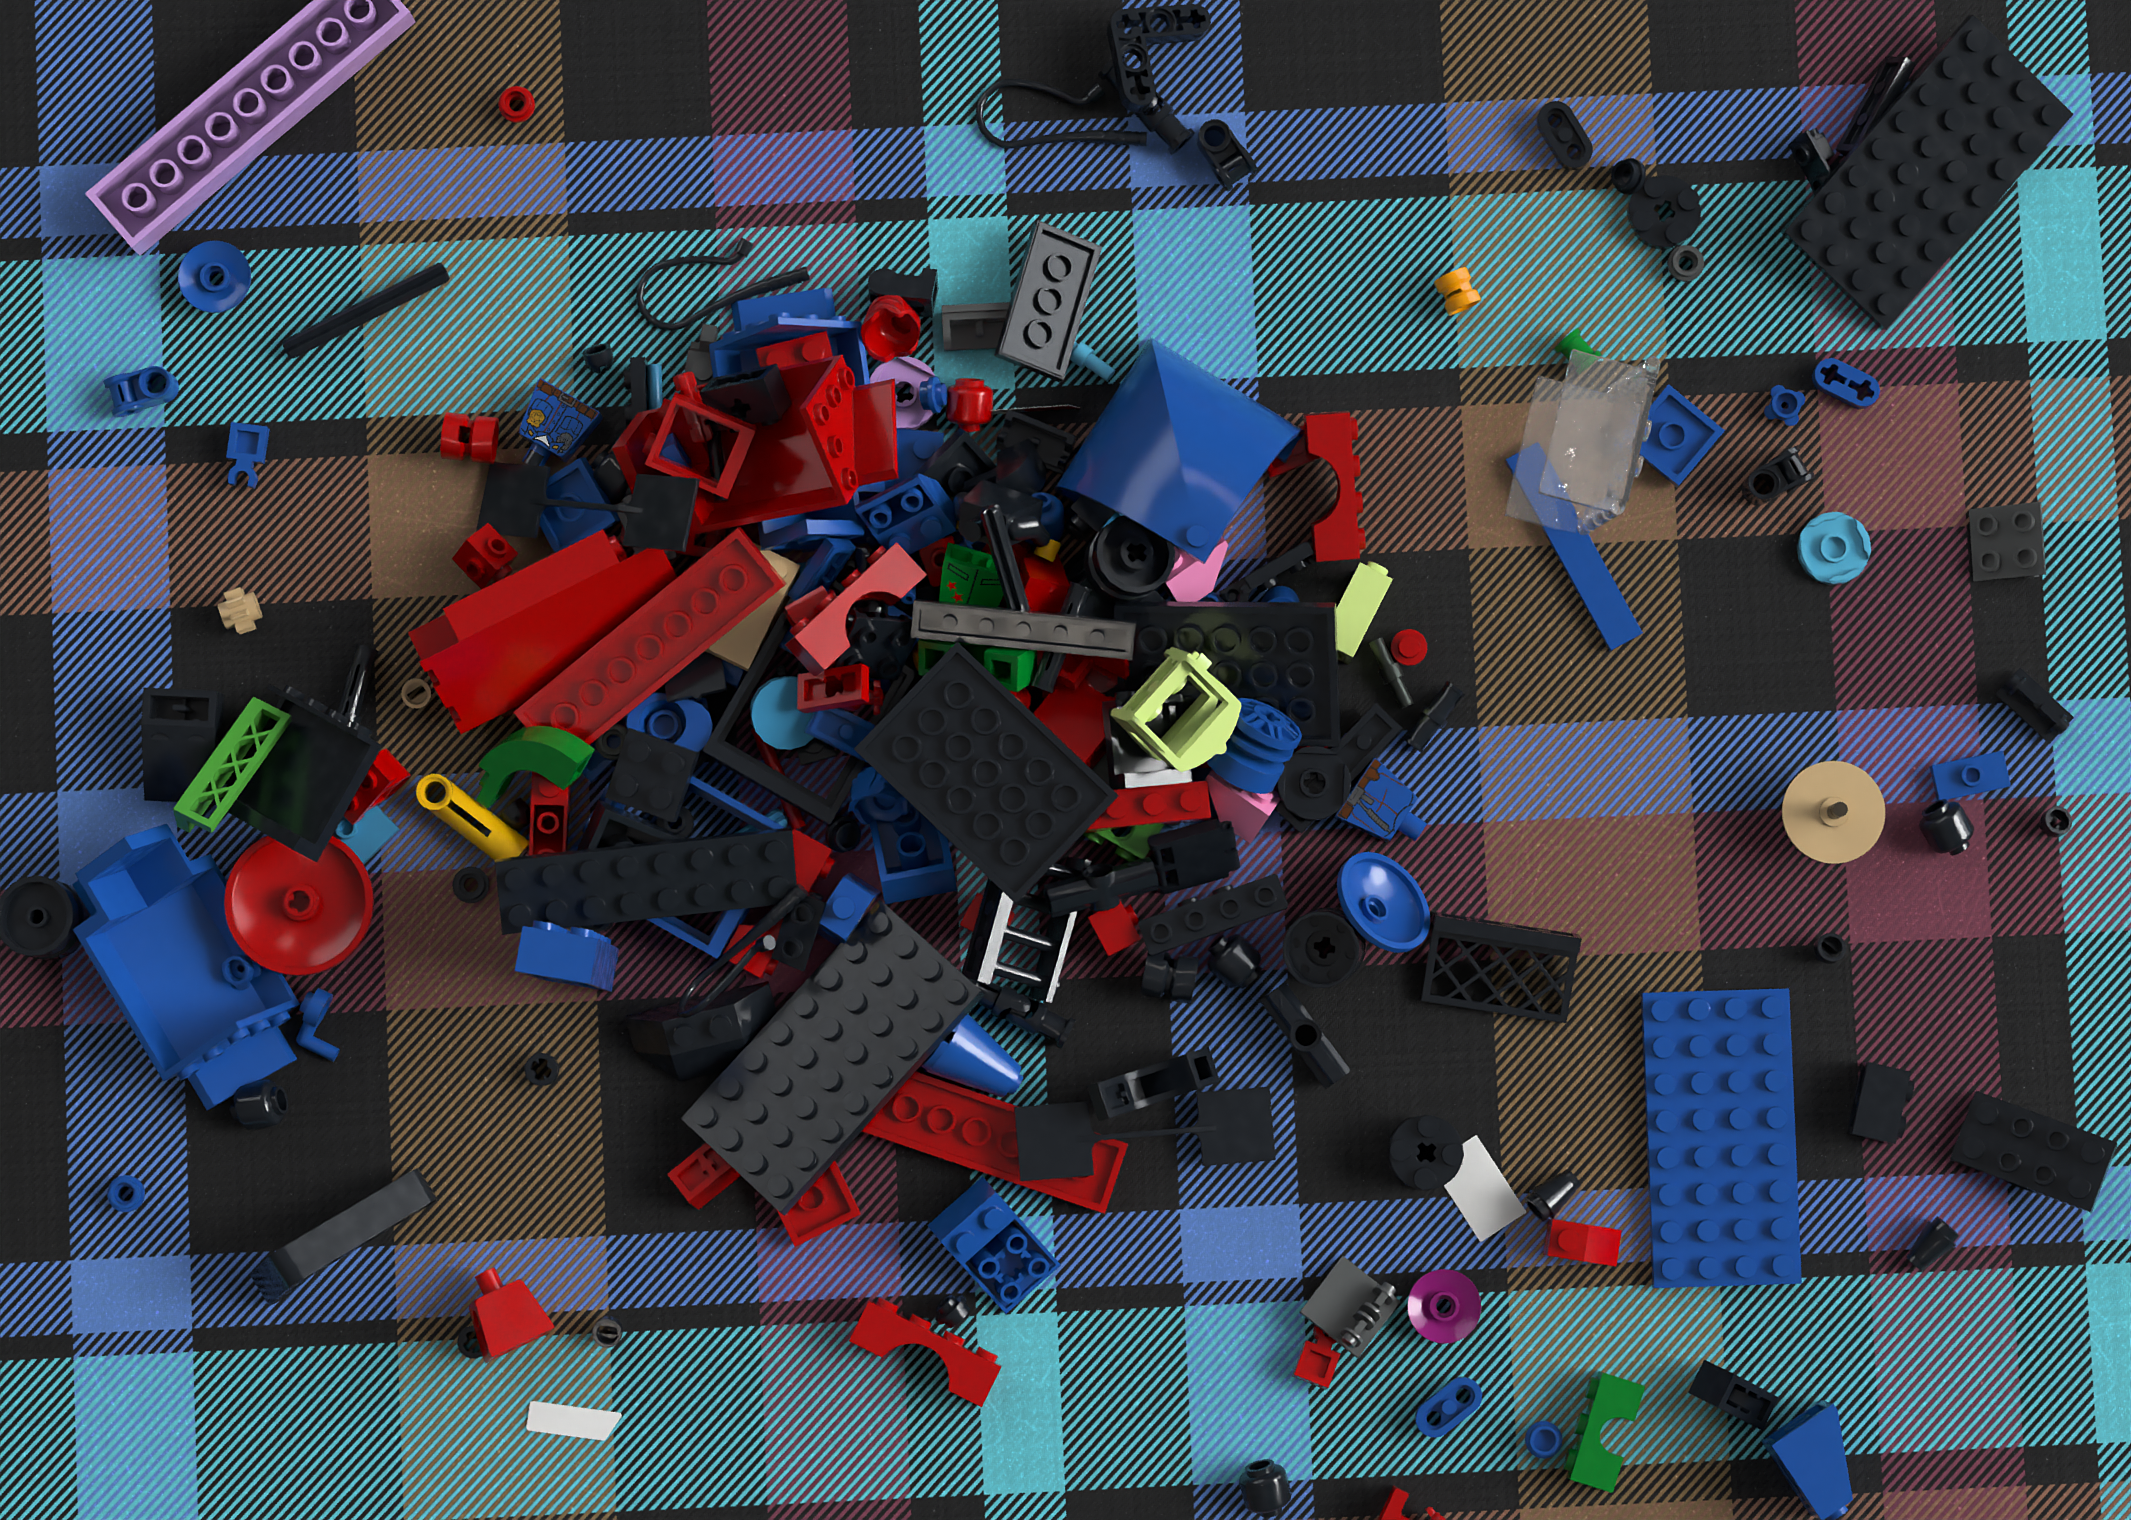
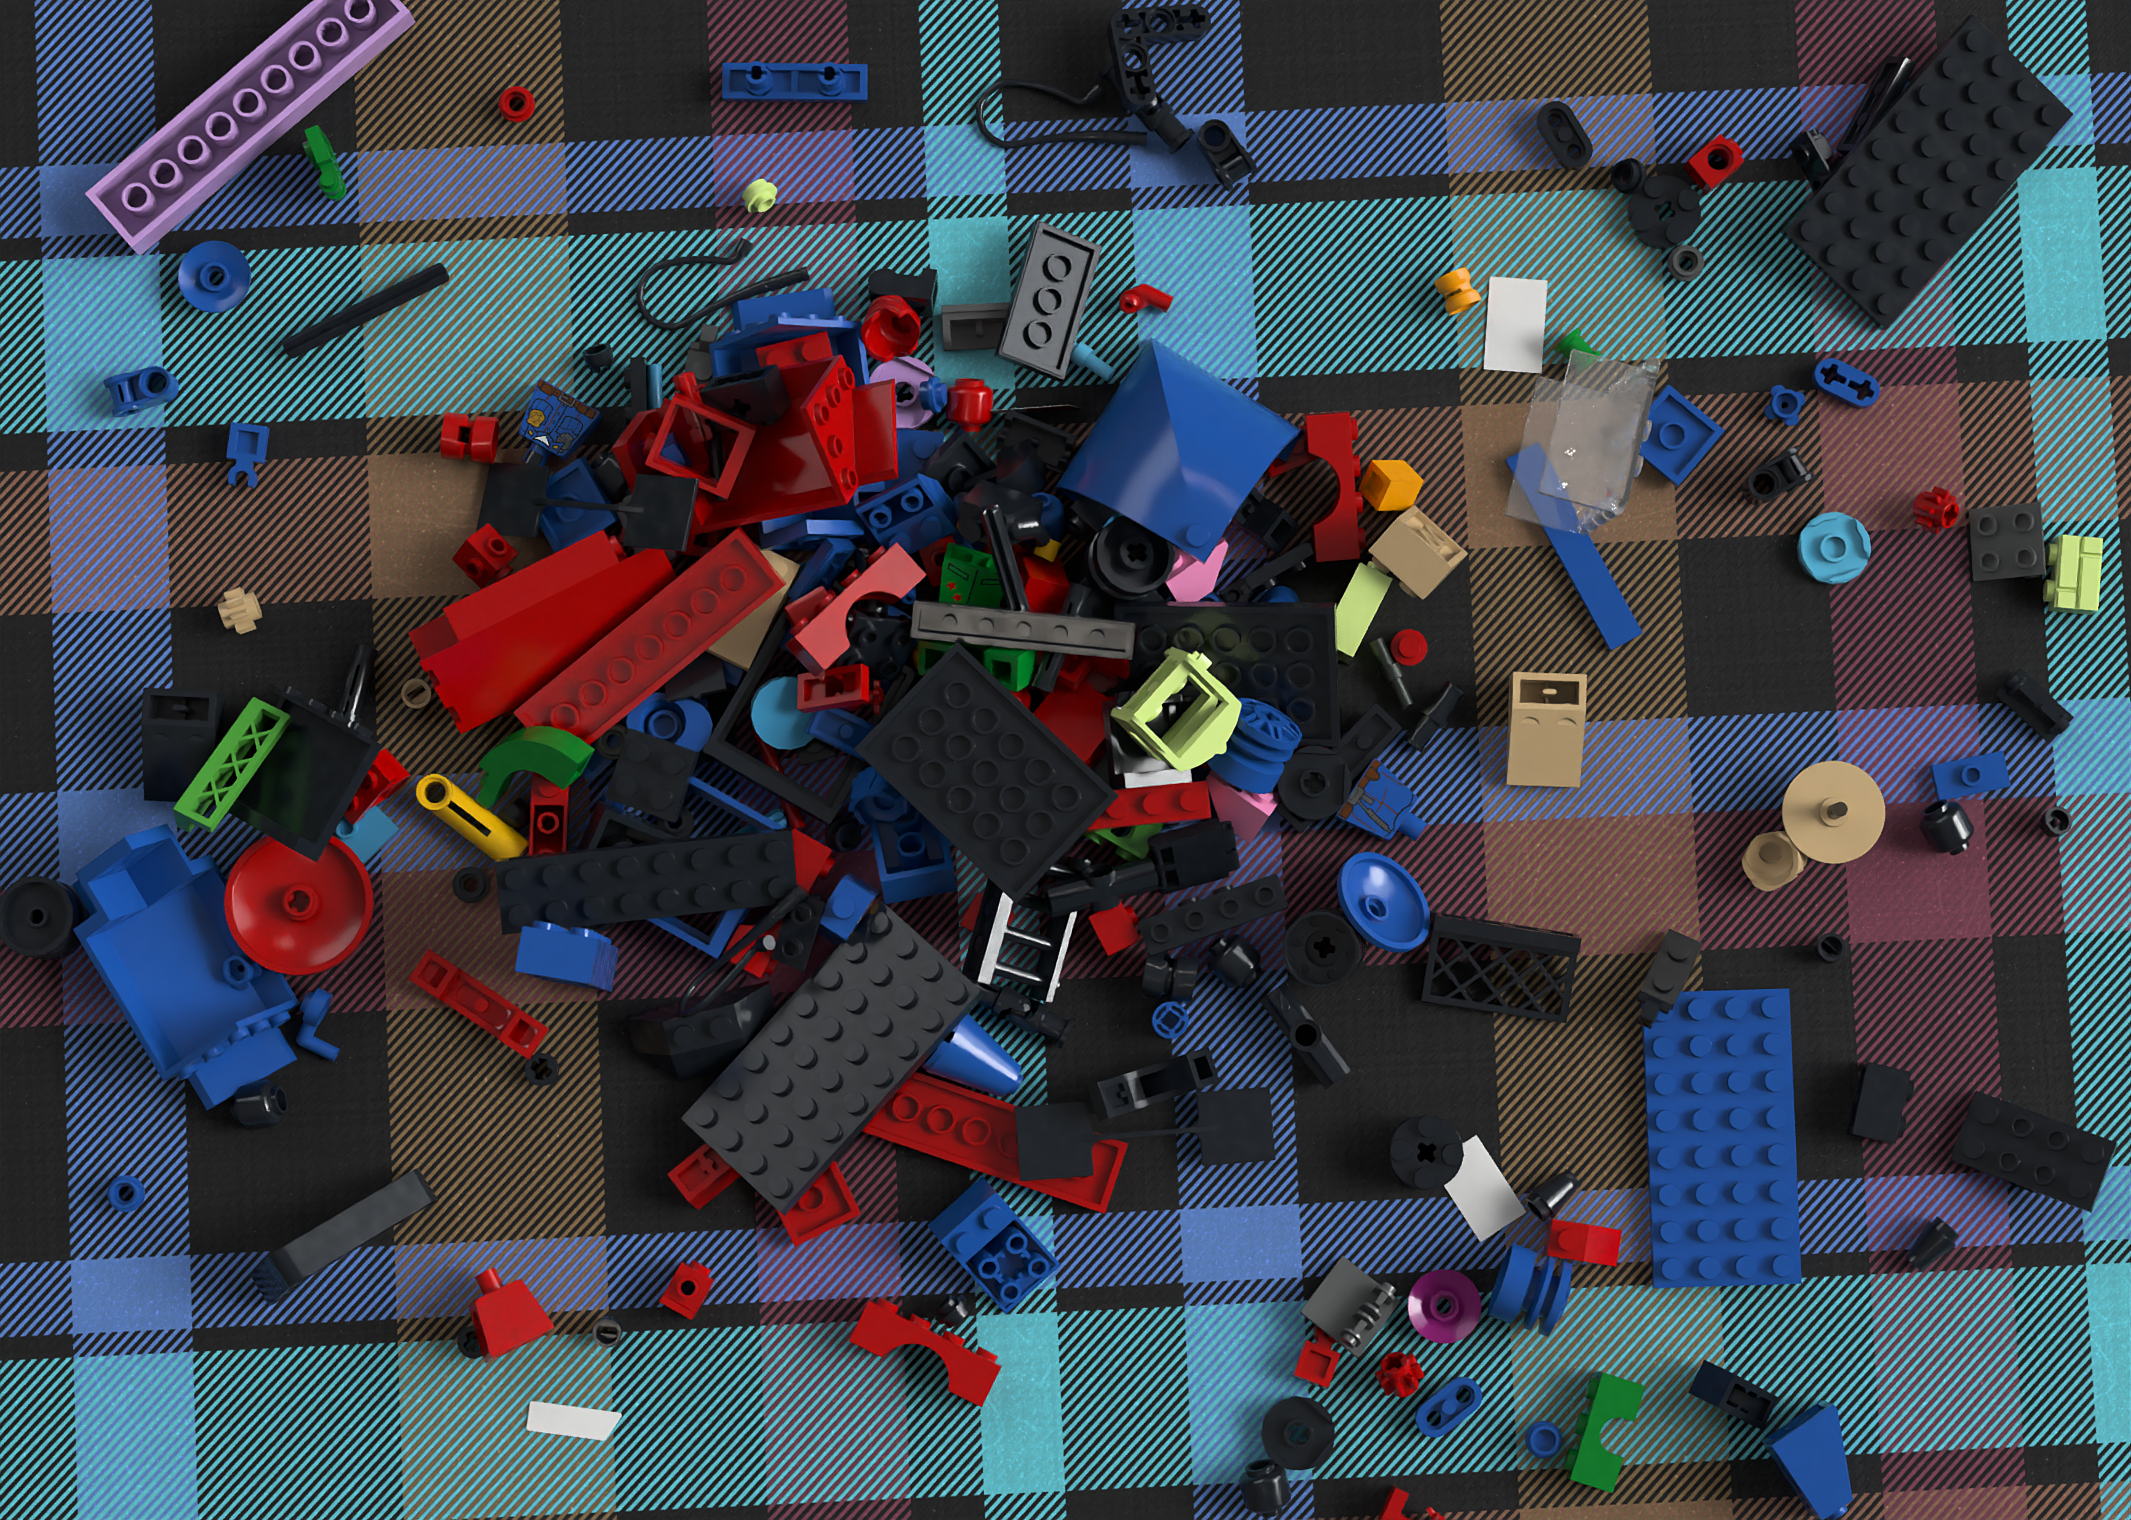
none -> green plate [302,125,347,201]
none -> red slope [408,948,550,1060]
none -> red brick [659,1259,715,1320]
none -> blue plate [722,61,868,103]
none -> yellowish green plate [742,179,777,213]
none -> red arm [1119,284,1174,314]
none -> blue wheel [1152,1002,1189,1039]
none -> black brick [1231,487,1299,554]
none -> black plate [1261,1396,1335,1471]
none -> light orange panel [1358,460,1424,511]
none -> tan slope [1368,505,1468,600]
none -> red gear [1375,1352,1424,1398]
none -> white sticker [1484,276,1548,373]
none -> blue wheel [1487,1243,1573,1337]
none -> tan slope [1506,672,1587,788]
none -> black hinge [1637,929,1703,1029]
none -> red brick [1683,134,1744,195]
none -> tan hair [1742,831,1807,891]
none -> red gear [1913,486,1959,534]
none -> yellowish green brick [2043,535,2103,615]

